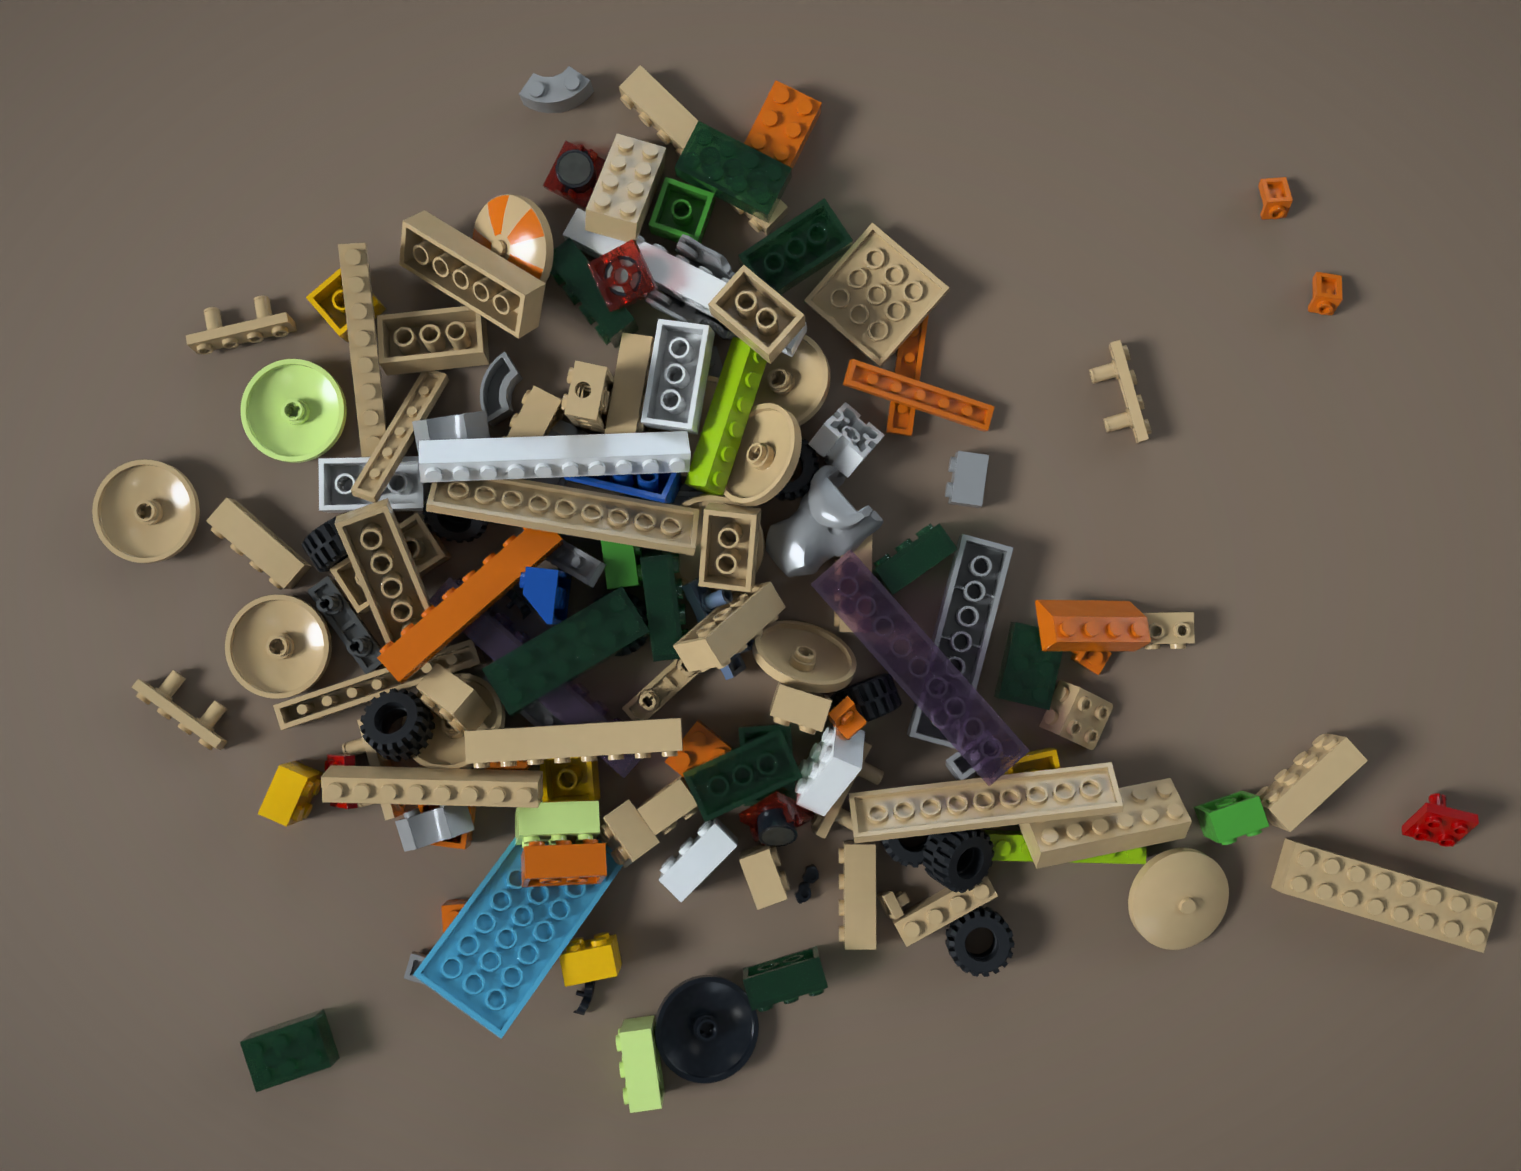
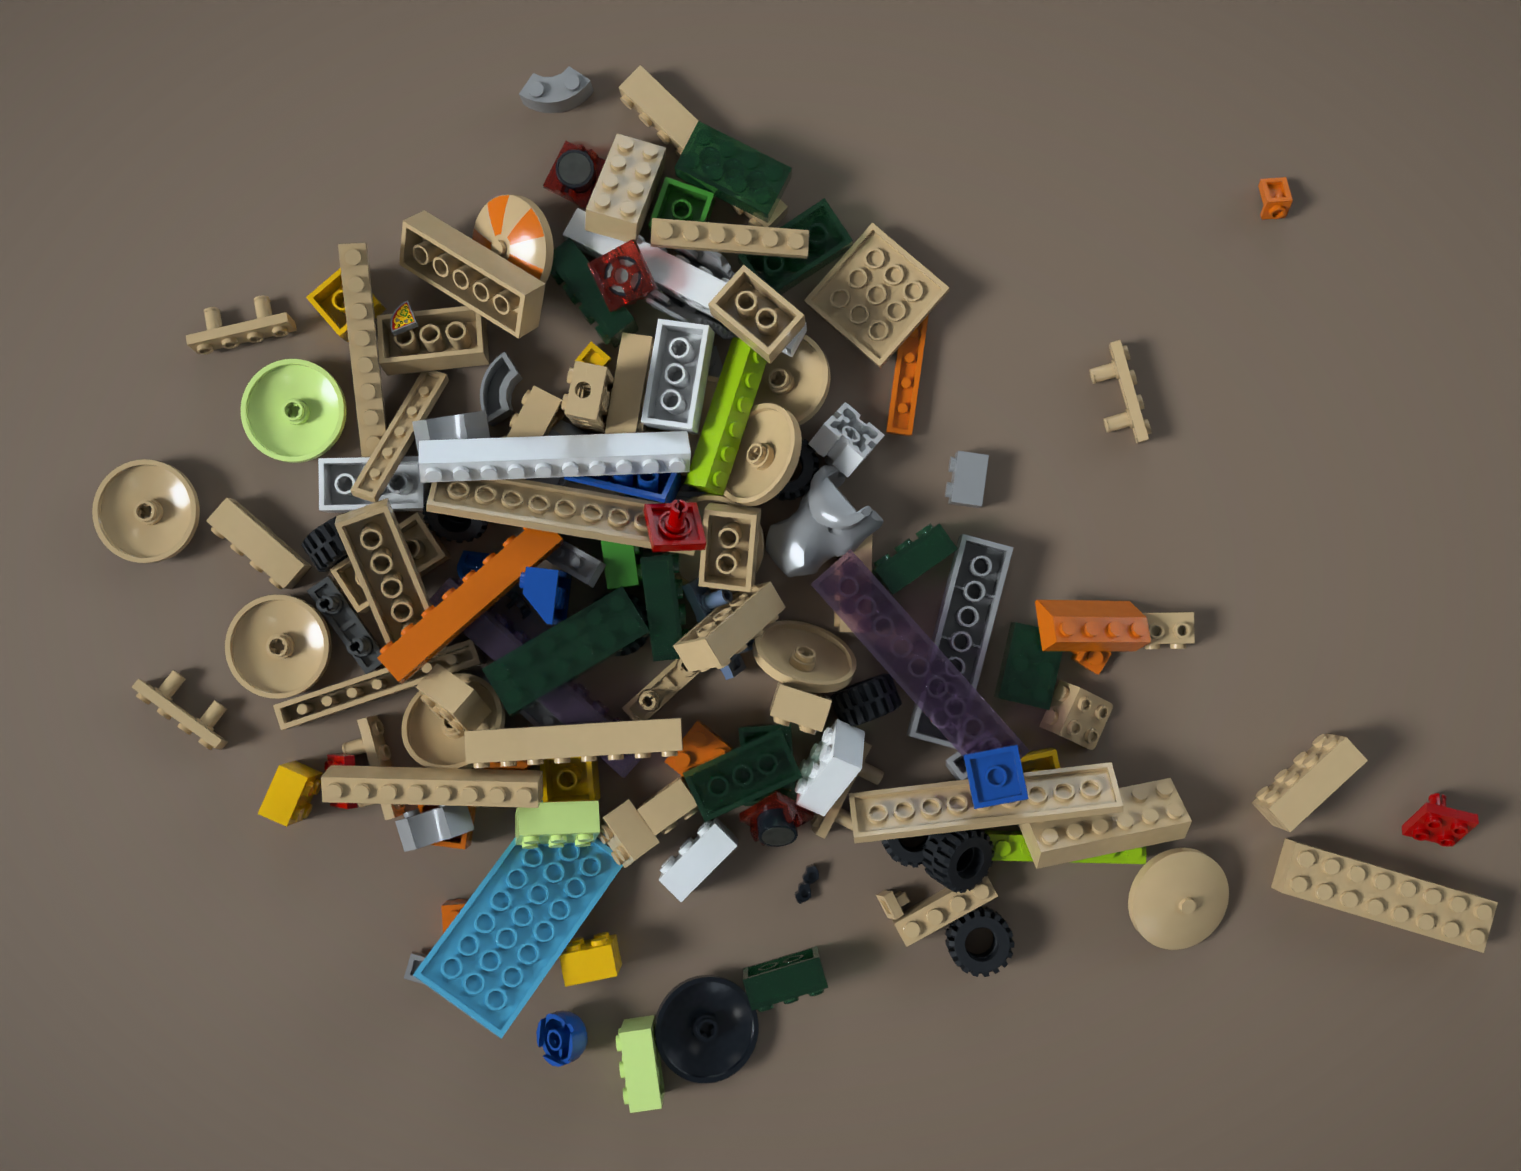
clear green brick [240,1009,340,1092] -> none
black tyre [360,688,435,762] -> none
orange brick [521,839,607,887] -> none
black piece [573,981,595,1016] -> none
tan brick [739,844,790,910] -> none
orange brick [741,80,822,180] -> none
orange bracket [828,696,867,740] -> none
tan brick [838,841,876,950] -> none
orange plate [843,359,995,432] -> none
bright green brick [1194,791,1269,845] -> none
orange bracket [1308,272,1342,315] -> none
none -> tile [390,300,418,336]
none -> blue plate [457,550,489,580]
none -> blue cylinder [536,1011,588,1067]
none -> yellow plate [575,341,612,367]
none -> red plate [643,500,706,552]
none -> tan plate [650,218,809,259]
none -> blue plate [963,744,1029,809]

